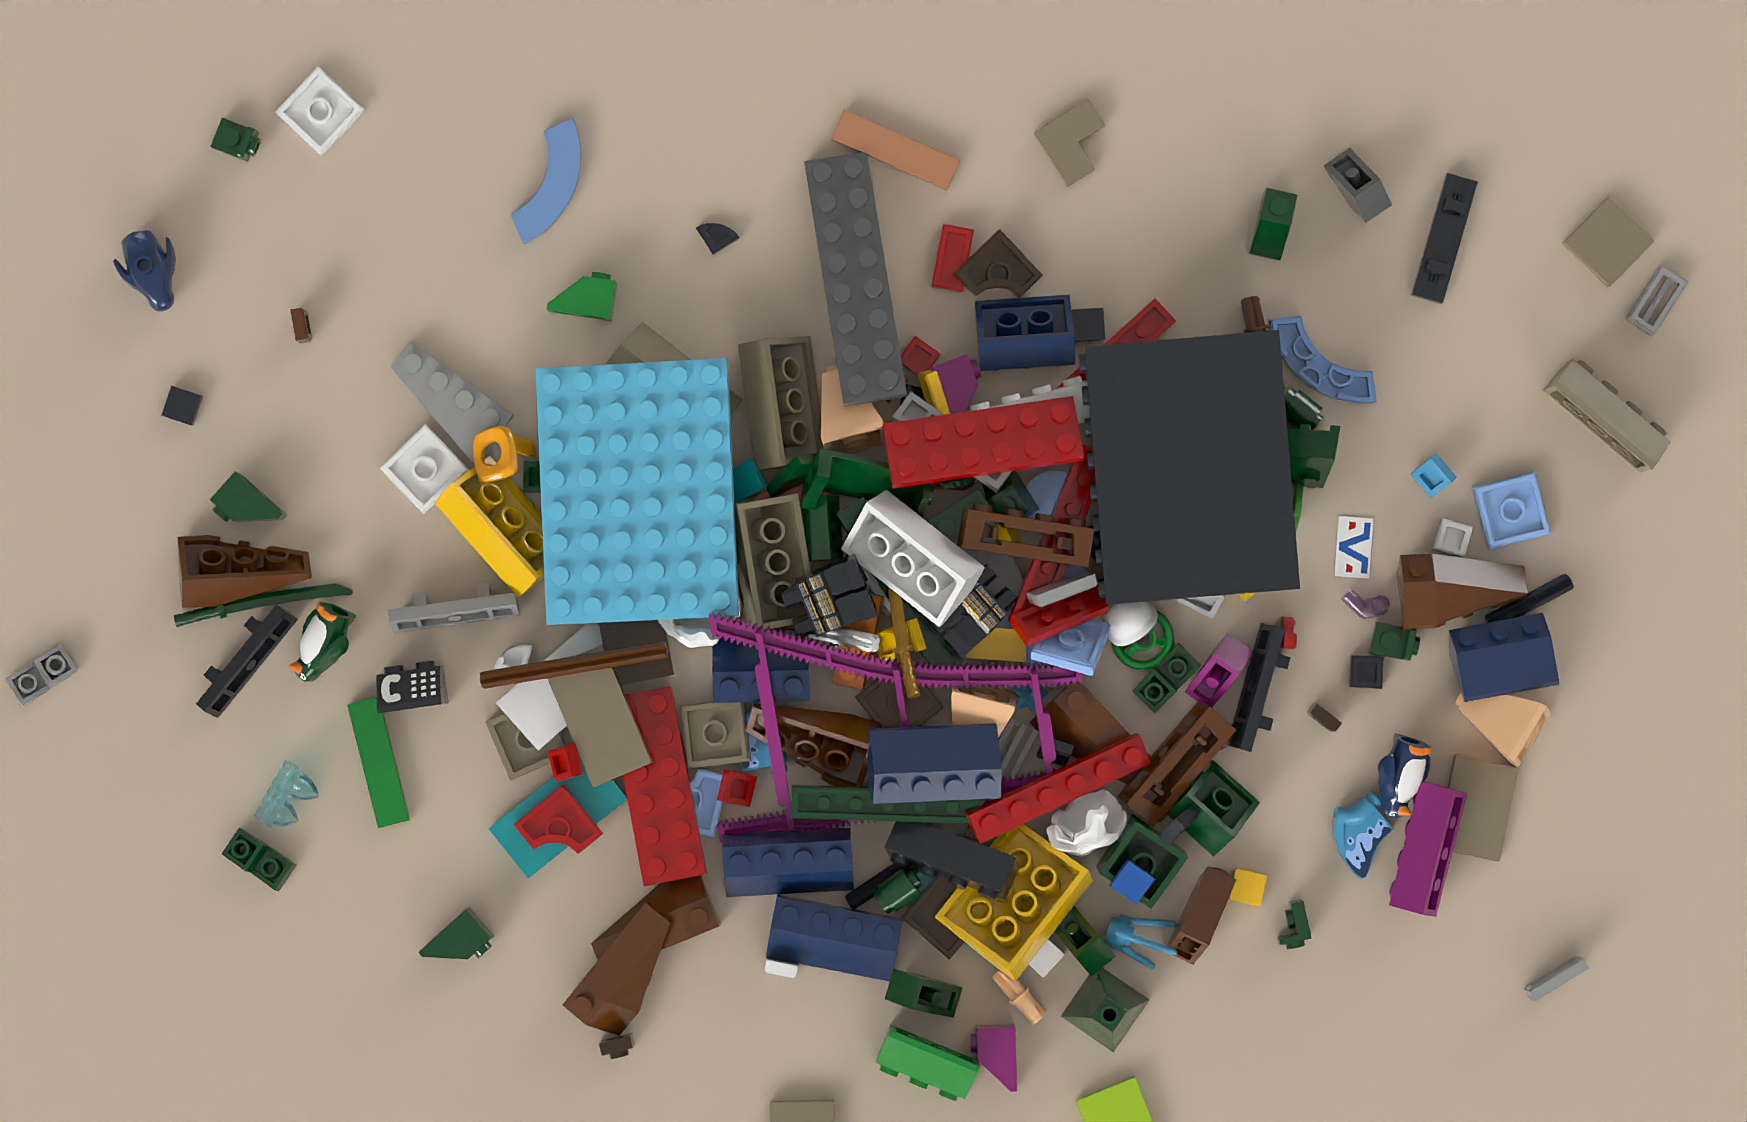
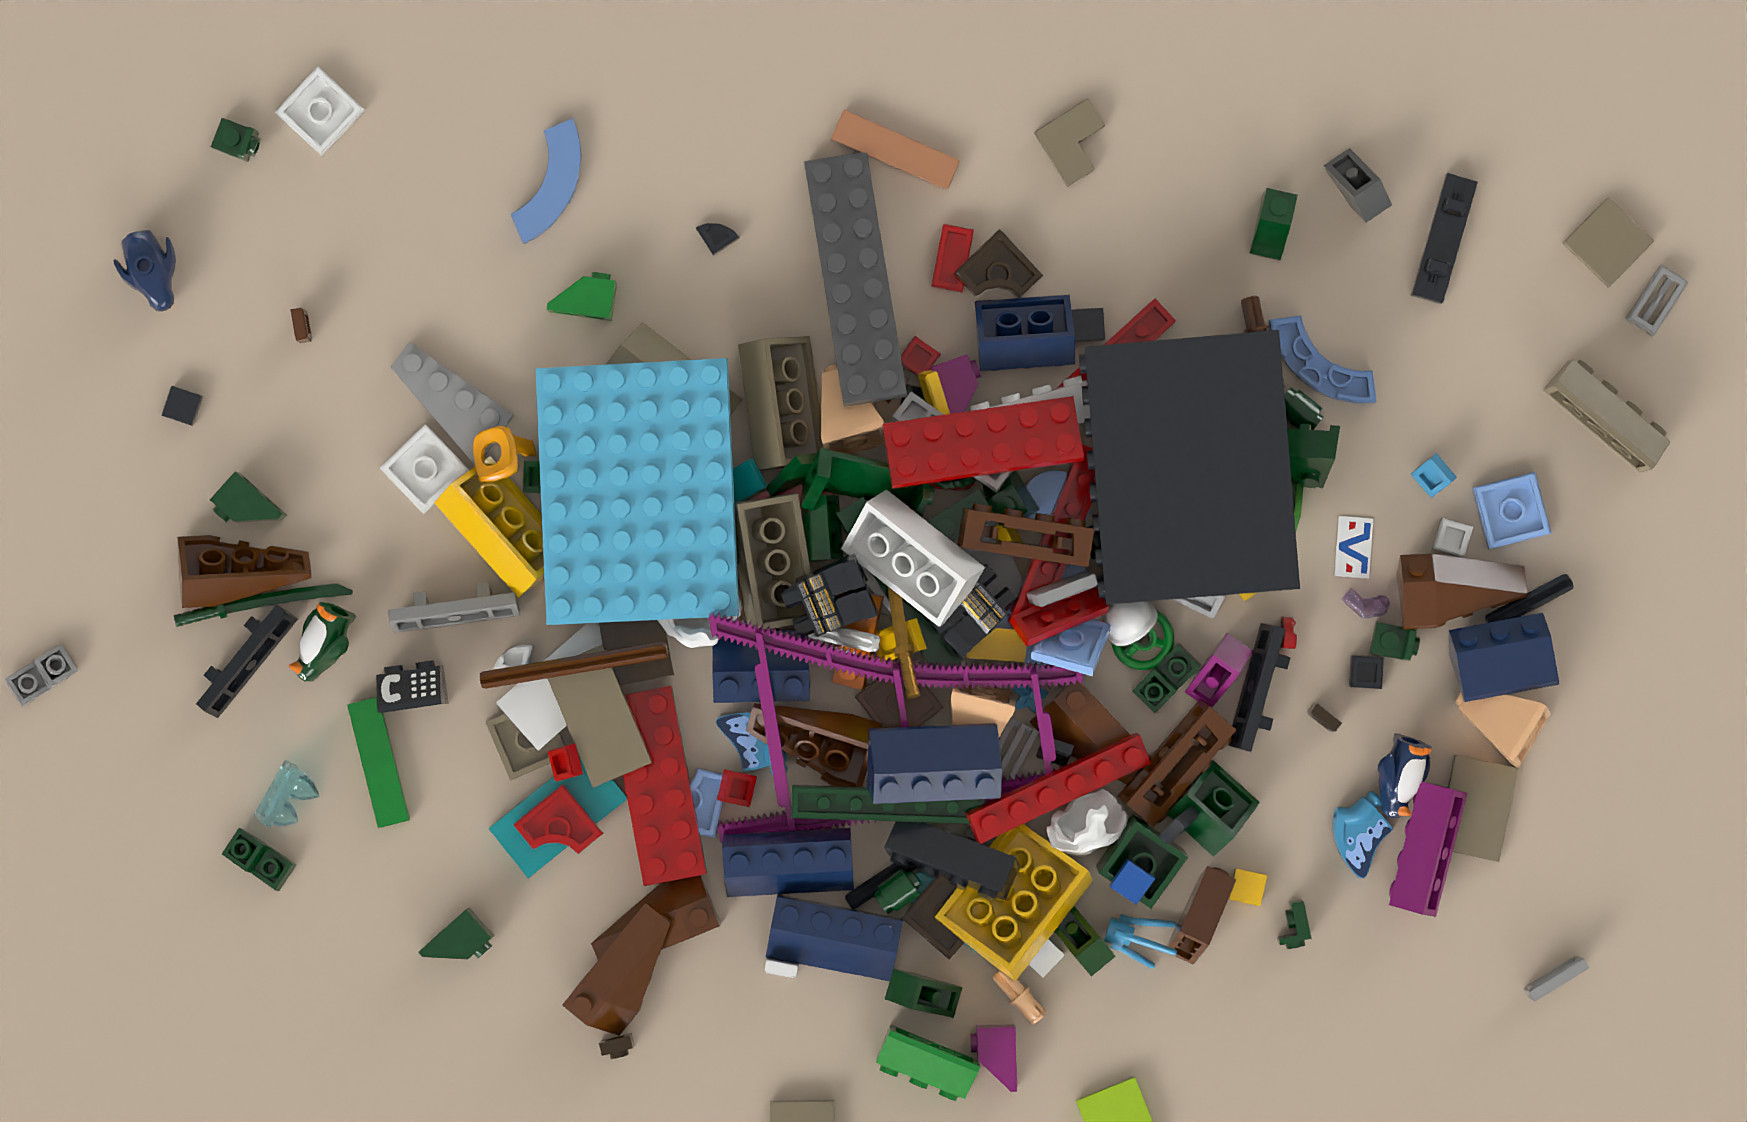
dark tan tile [680,701,751,769] -> none
dark green slope [1061,968,1149,1053] -> none

